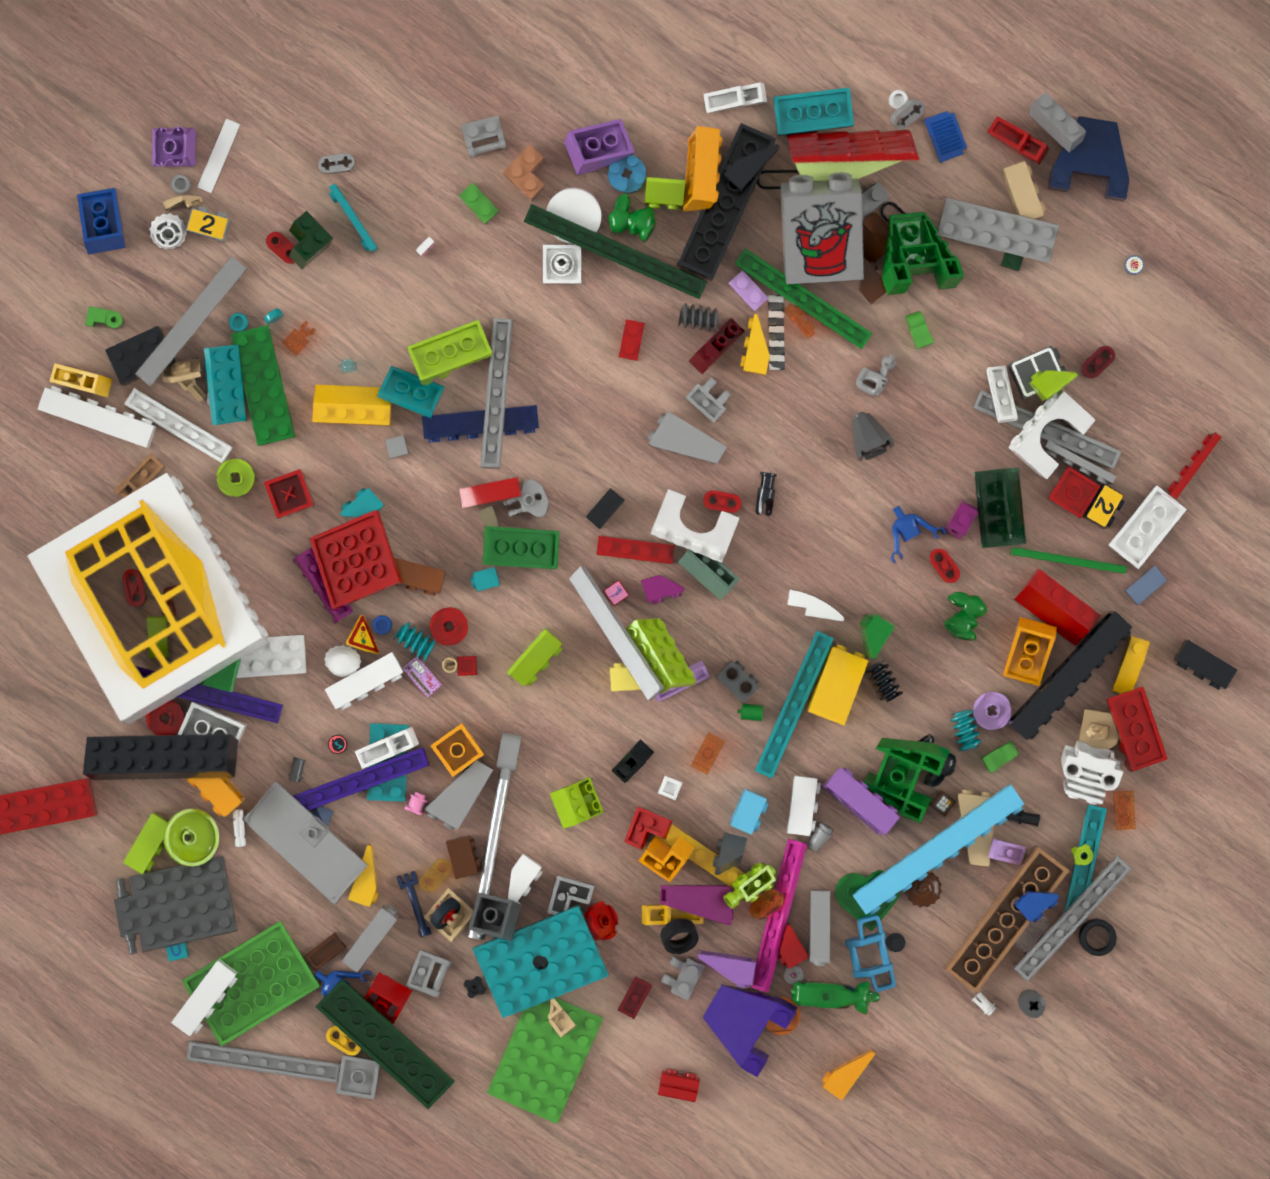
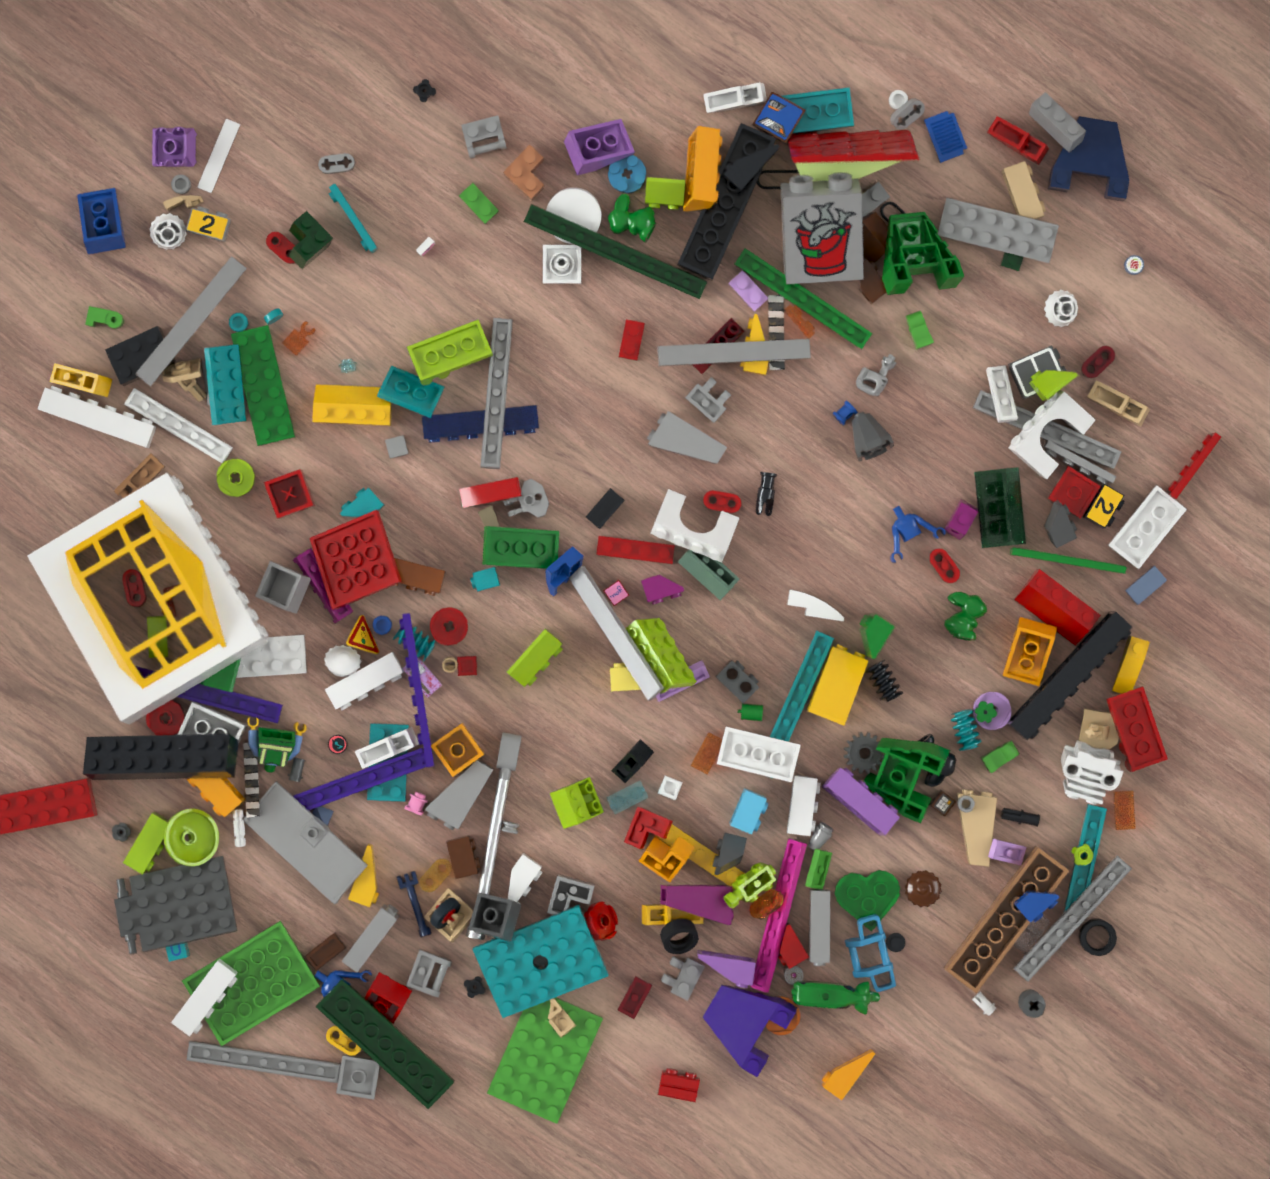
dark grey piece [678,303,719,333] -> none
medium azure brick [853,784,1024,915] -> none
black brick [1174,640,1237,690] -> none
none -> dark grey plate [112,823,131,842]
none -> sticker [243,742,260,818]
none -> torso [247,717,307,773]
none -> light grey piece [255,561,311,614]
none -> dark purple plate [399,613,434,767]
none -> black plate [413,79,436,102]
none -> light grey bush [501,821,520,834]
none -> blue slope [546,546,584,597]
none -> clear light blue hinge [606,781,649,814]
none -> light grey tile [657,339,811,366]
none -> white plate [717,727,800,782]
none -> slope [752,92,806,144]
none -> bright green plate [805,849,832,890]
none -> blue bush [832,401,858,426]
none -> dark grey gear [844,732,884,774]
none -> light grey axle [957,795,975,813]
none -> green plant [975,701,997,723]
none -> white piece [1044,290,1078,327]
none -> dark grey slope [1044,500,1077,548]
none -> tan slope [1087,380,1150,427]

